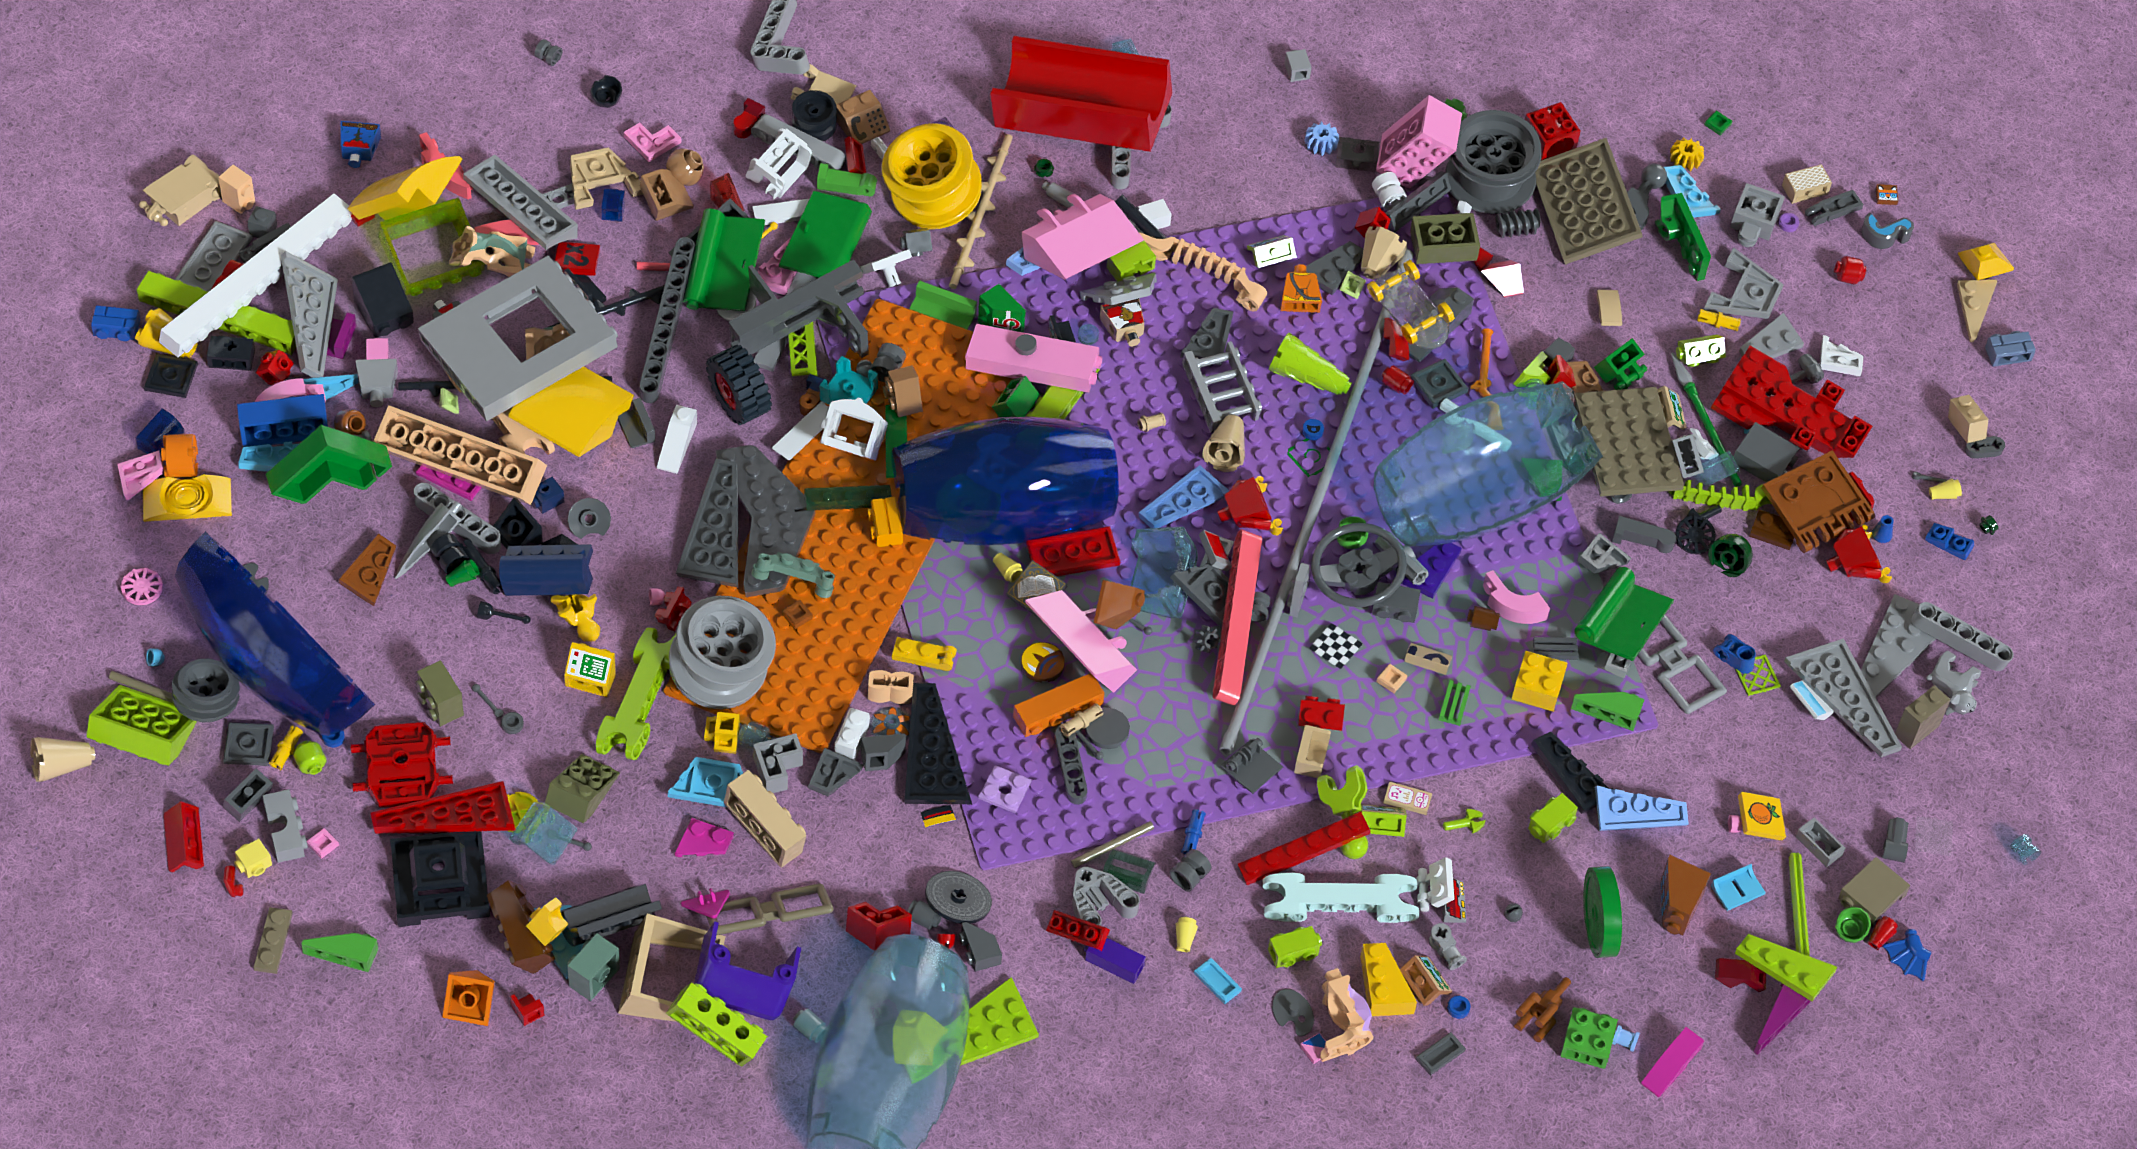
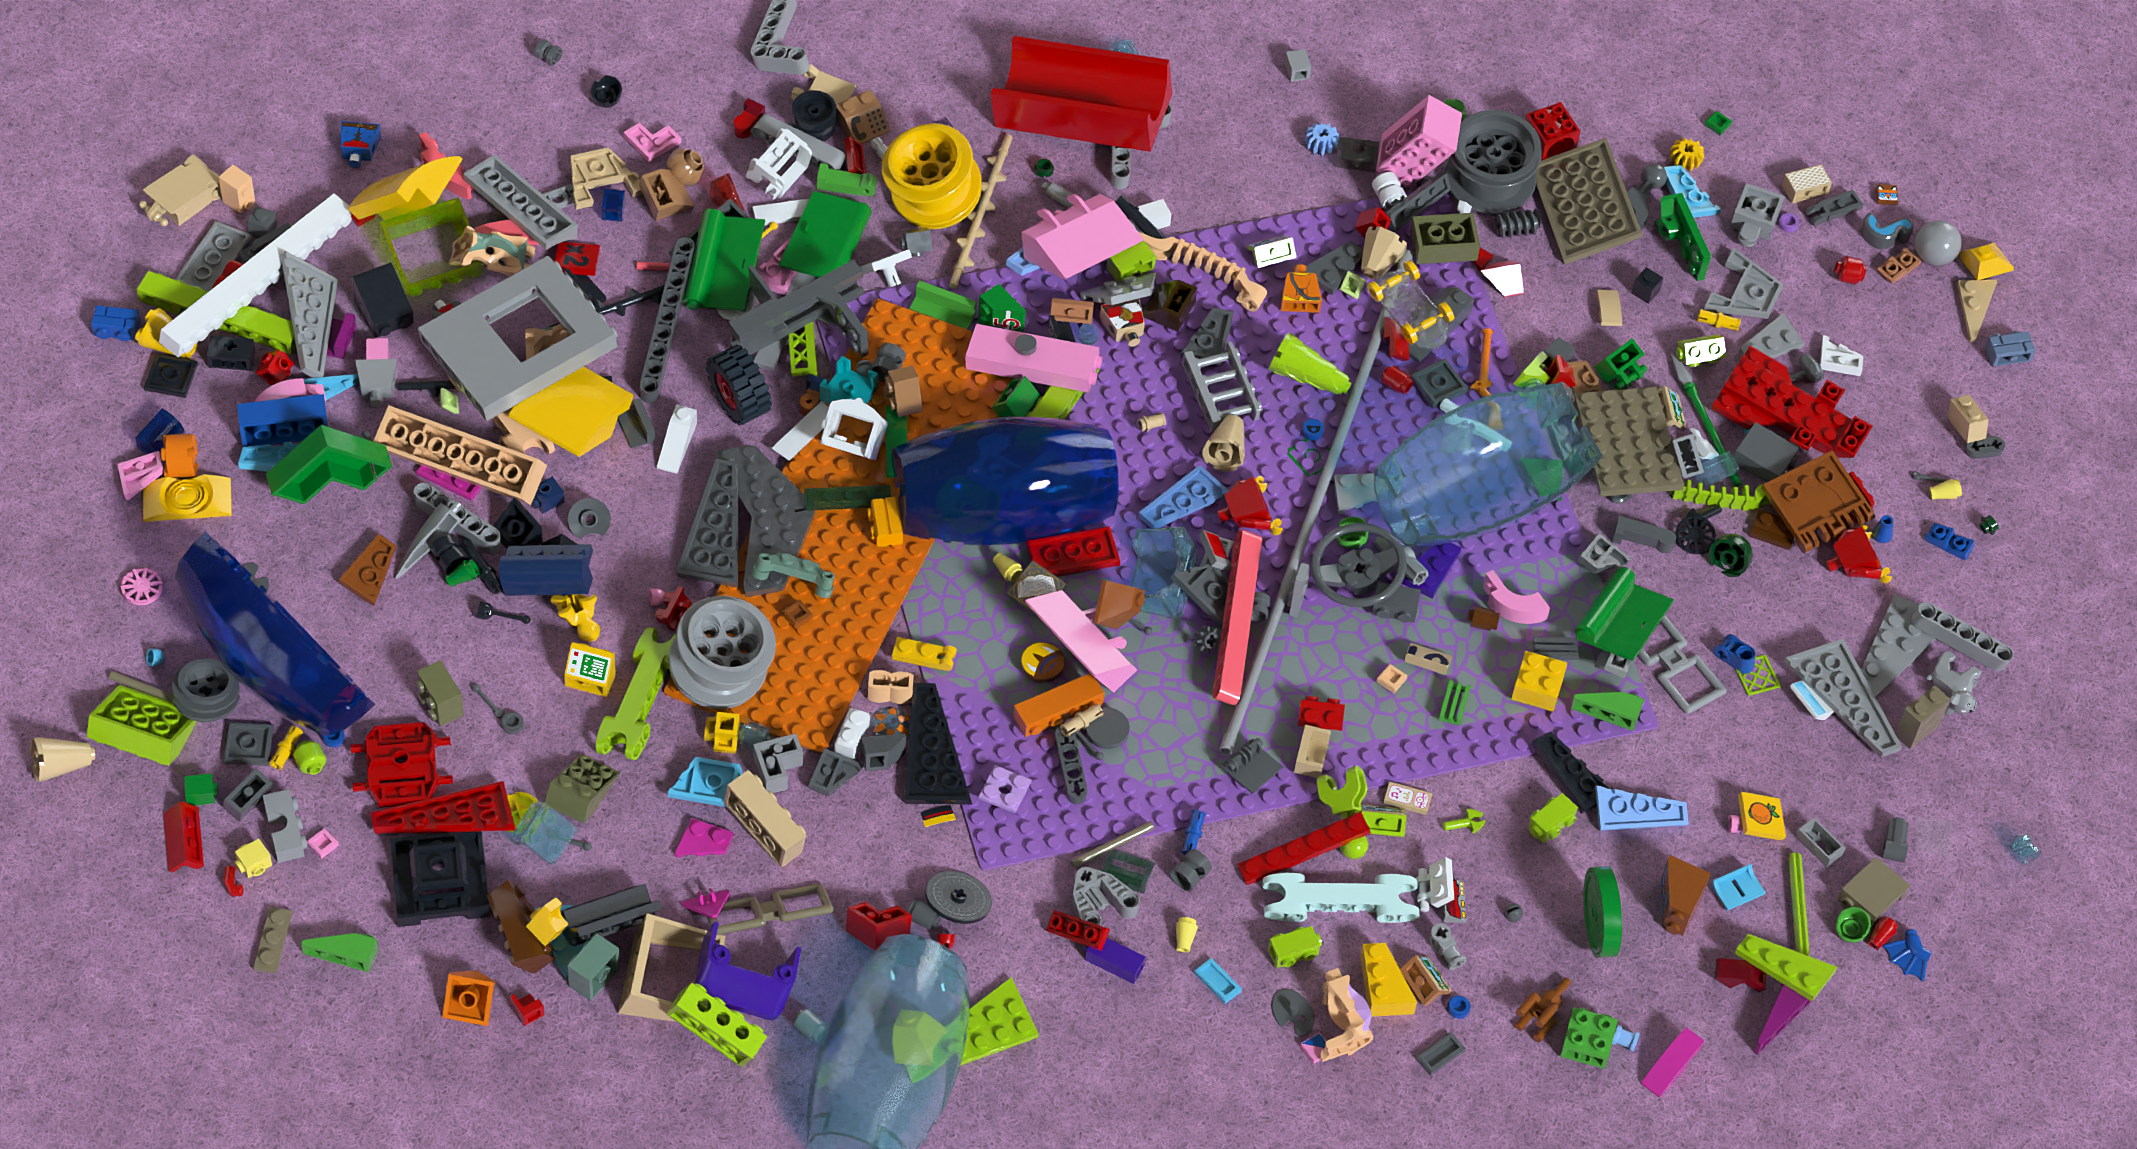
dark orange head [334,409,366,435] -> none
dark grey slope [958,922,1002,972] -> none
sticker [1309,623,1363,669] -> none
none -> green brick [184,774,219,805]
none -> nougat panel [1050,298,1094,324]
none -> dark brown slope [1142,280,1198,332]
none -> light grey wing [1333,472,1400,515]
none -> black brick [1631,267,1663,304]
none -> nougat slope [1877,247,1921,283]
none -> light grey piece [1915,220,1962,266]

